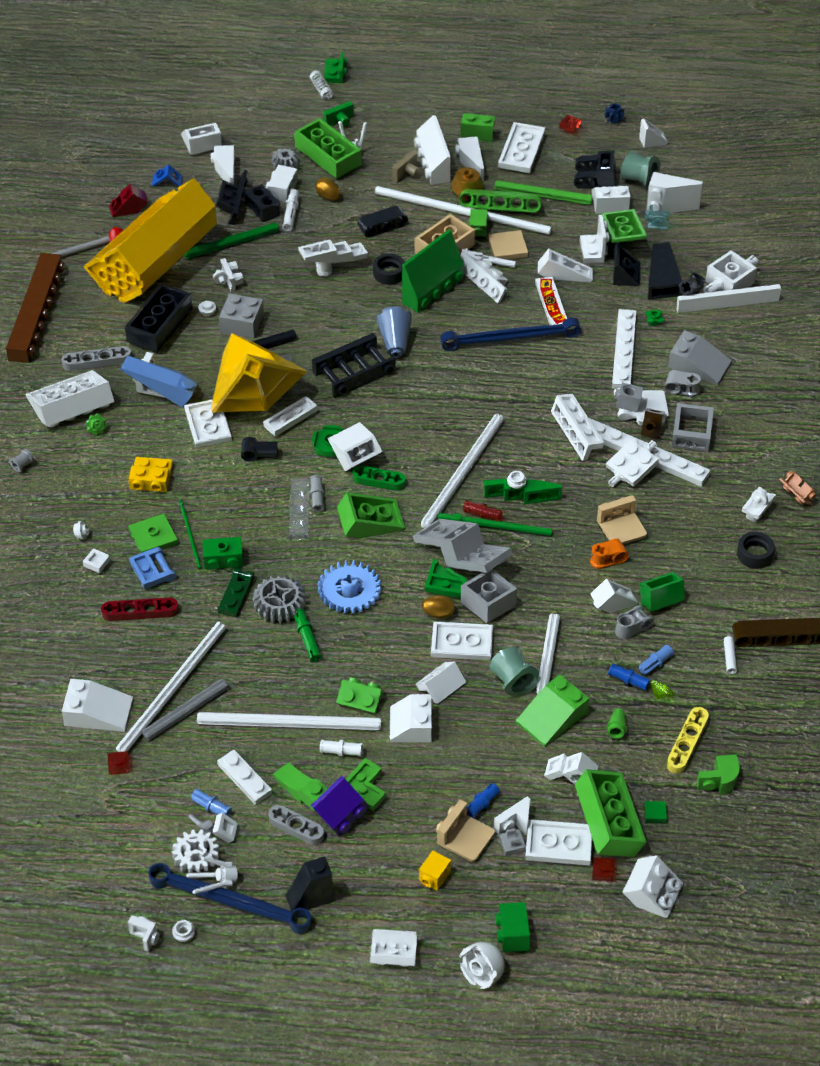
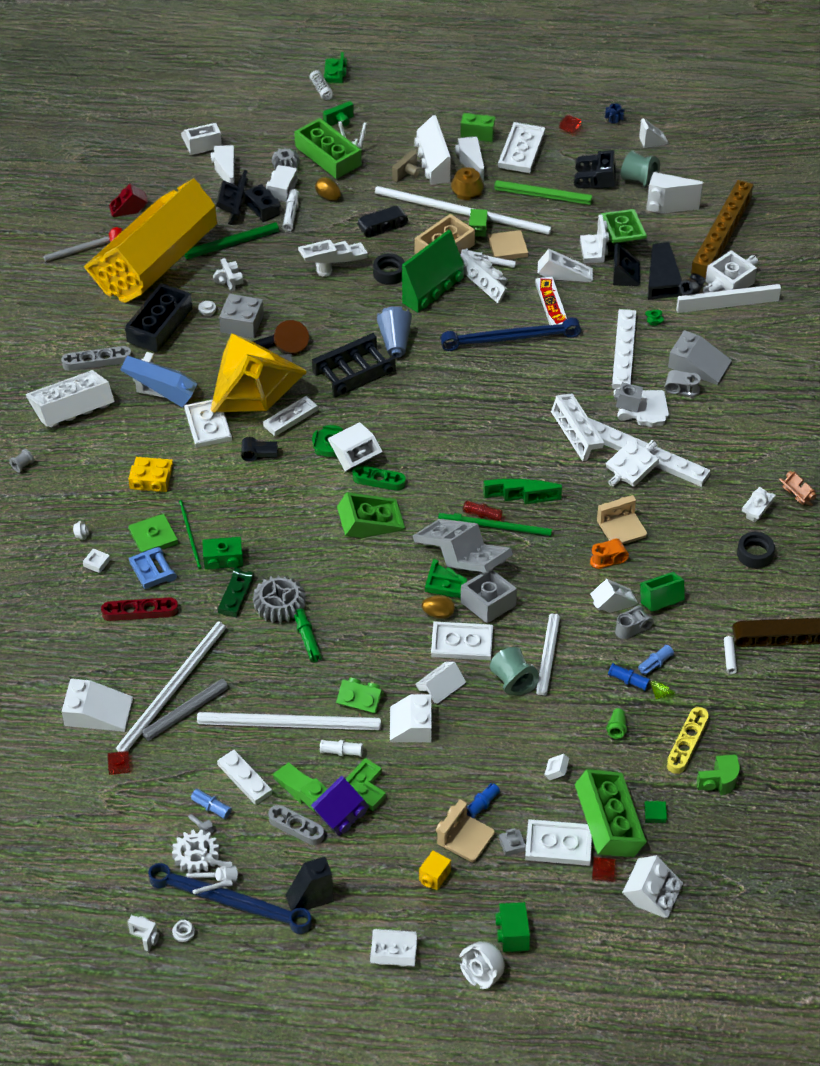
reddish brown brick [6,253,65,363] -> none
bright green plant [85,413,108,436] -> none
blue bracket [152,164,182,187] -> none
white plate [212,813,238,843] -> none
clear tile [289,478,310,540] -> none
light grey pin [309,475,325,512] -> none
light blue gear [318,560,382,614] -> none
white axle [421,413,503,528] -> none
bright green beam [459,189,541,212] -> none
white slope [494,796,530,835] -> none
white plate [507,471,526,489] -> none
slope [516,674,589,747] -> none
white brick [562,752,598,785] -> none
white slope [592,186,630,214] -> none
dark brown bracket [641,408,665,438] -> none
clear light blue bracket [645,205,670,229] -> none
light grey window [672,403,714,452] -> none
none -> reddish brown tile [274,320,309,355]
none -> pearl gold brick [691,180,753,282]

